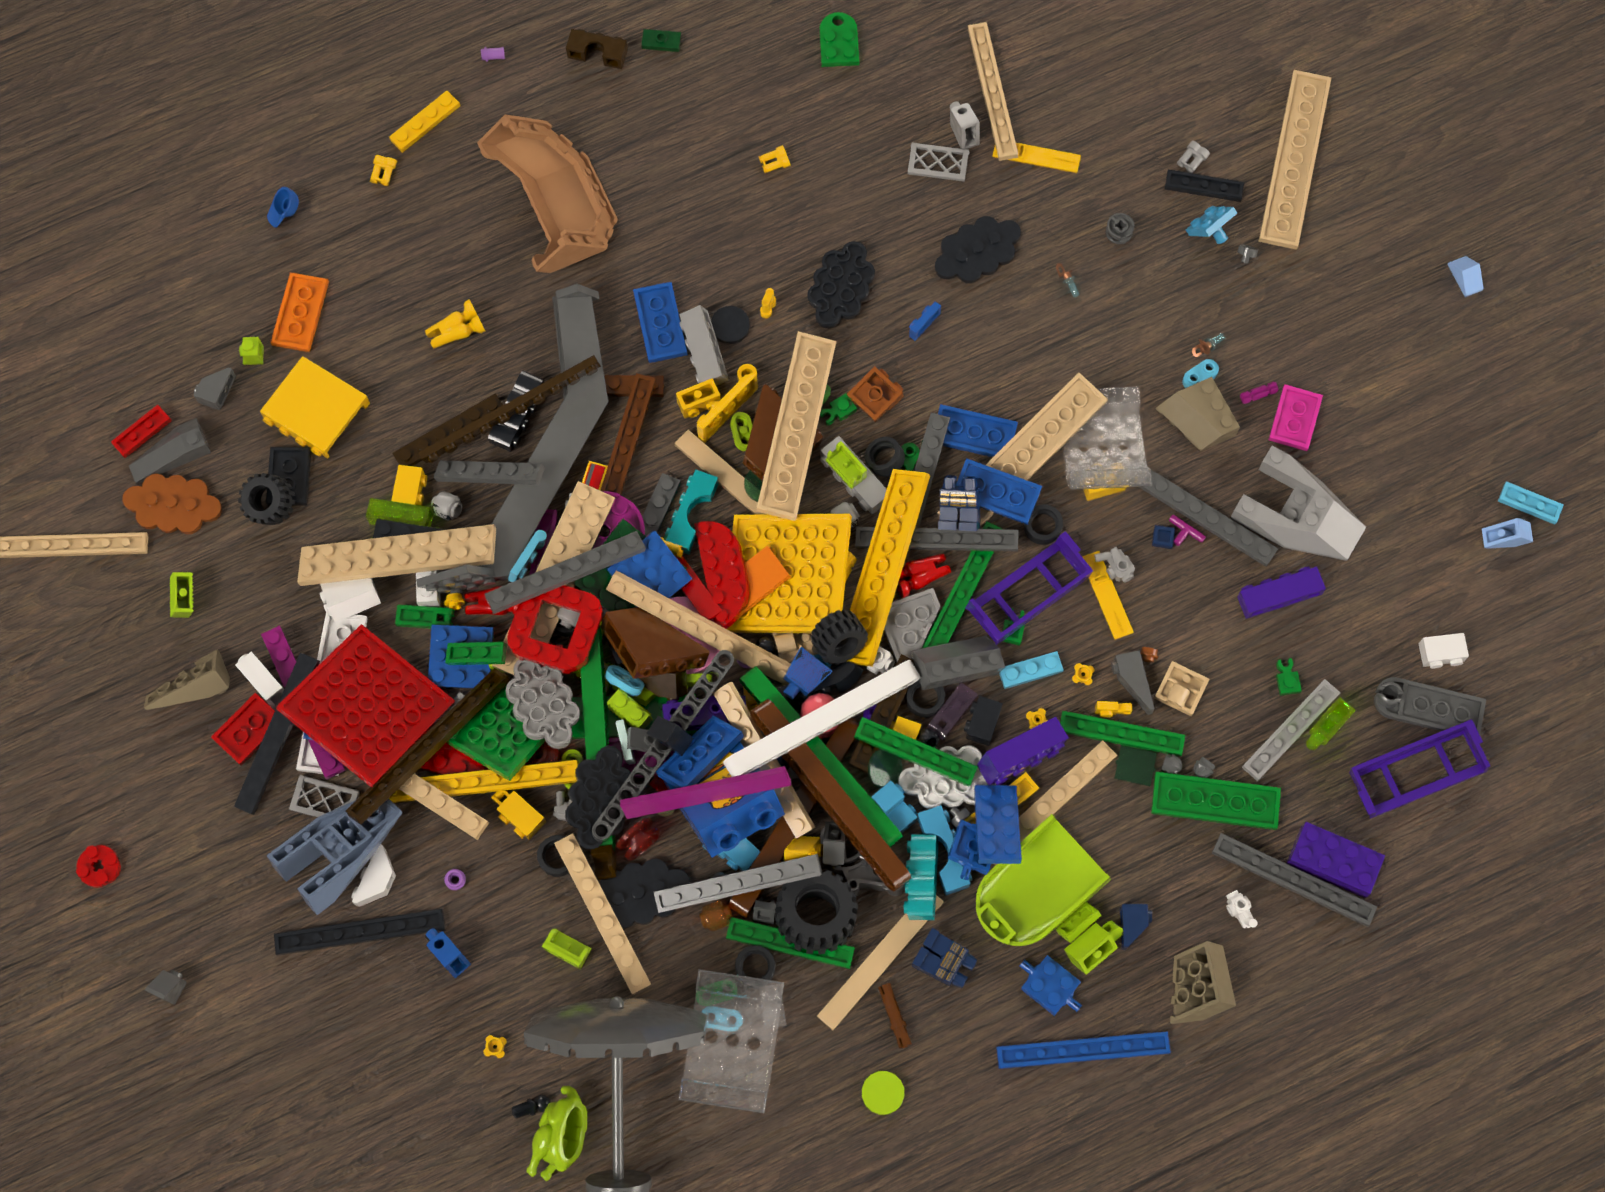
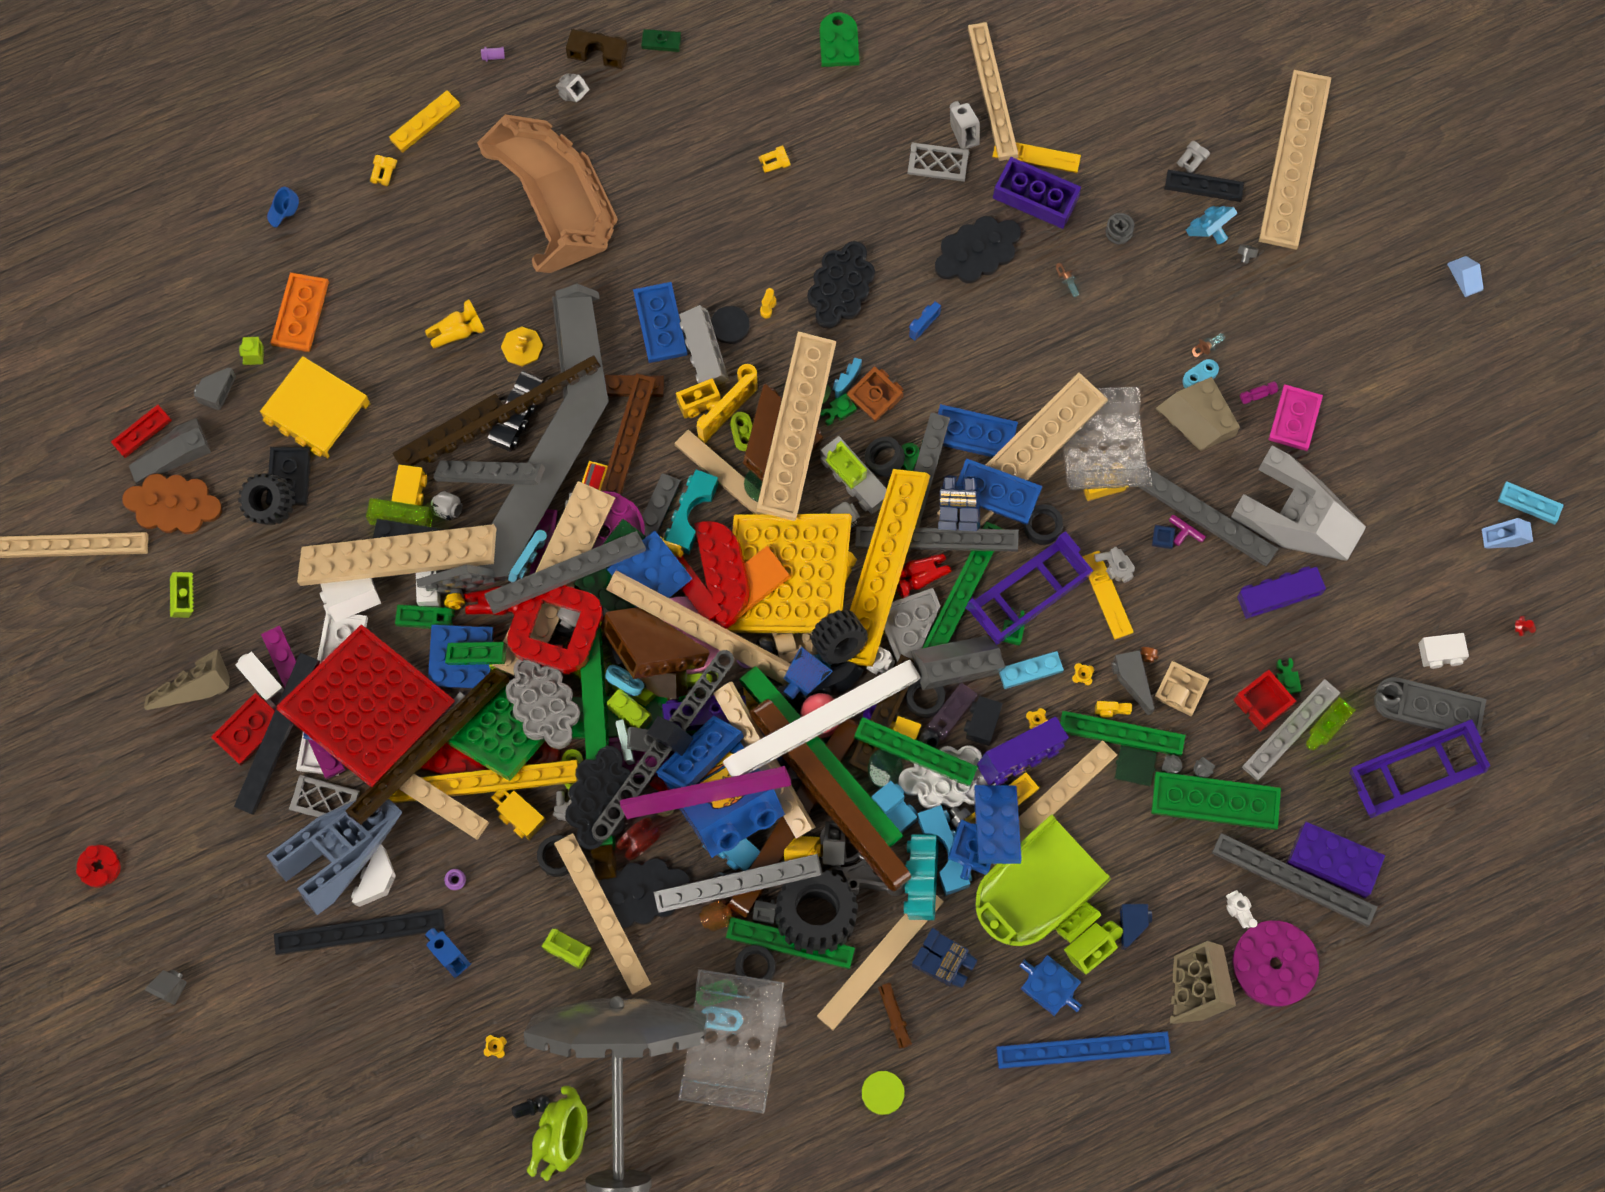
none -> yellow piece [501,327,543,367]
none -> light grey brick [556,73,590,102]
none -> dark azure slope [833,358,862,398]
none -> dark purple brick [993,157,1081,229]
none -> magenta plate [1232,921,1319,1007]
none -> red piece [1233,670,1296,732]
none -> red plate [1515,616,1536,636]

